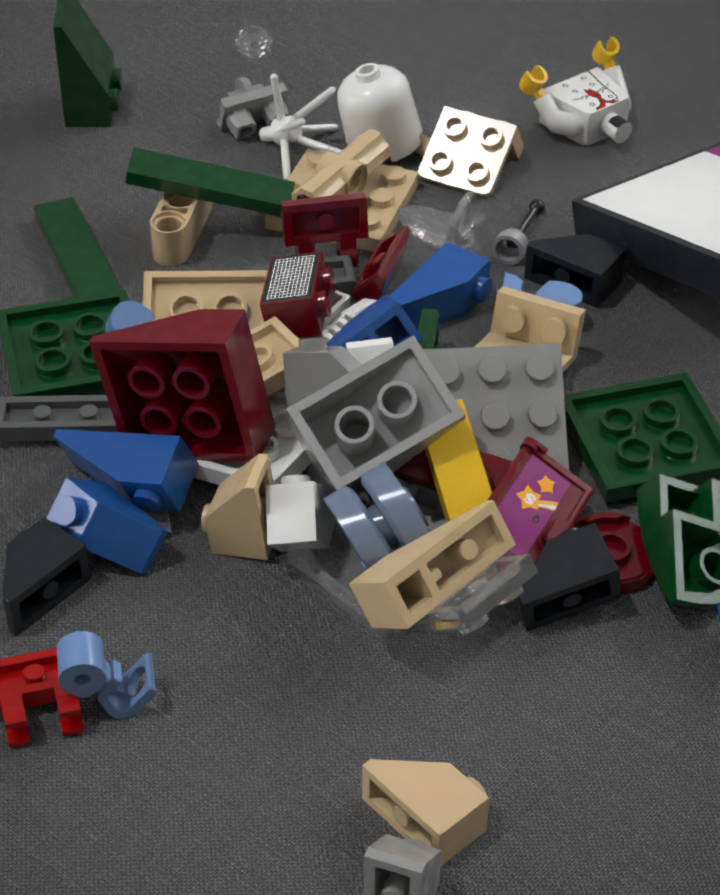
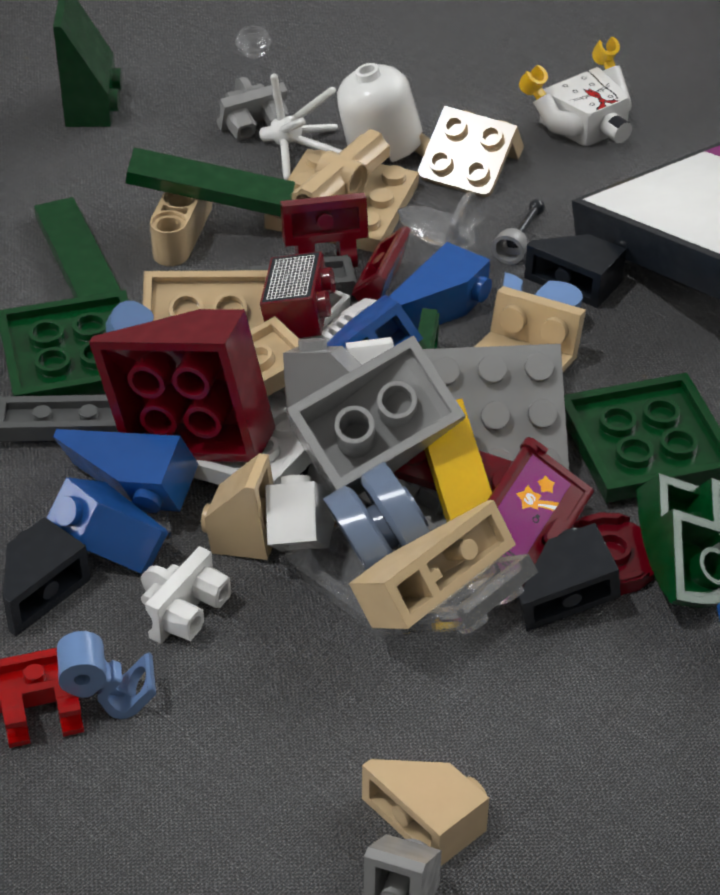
none -> white hips [141,546,231,644]

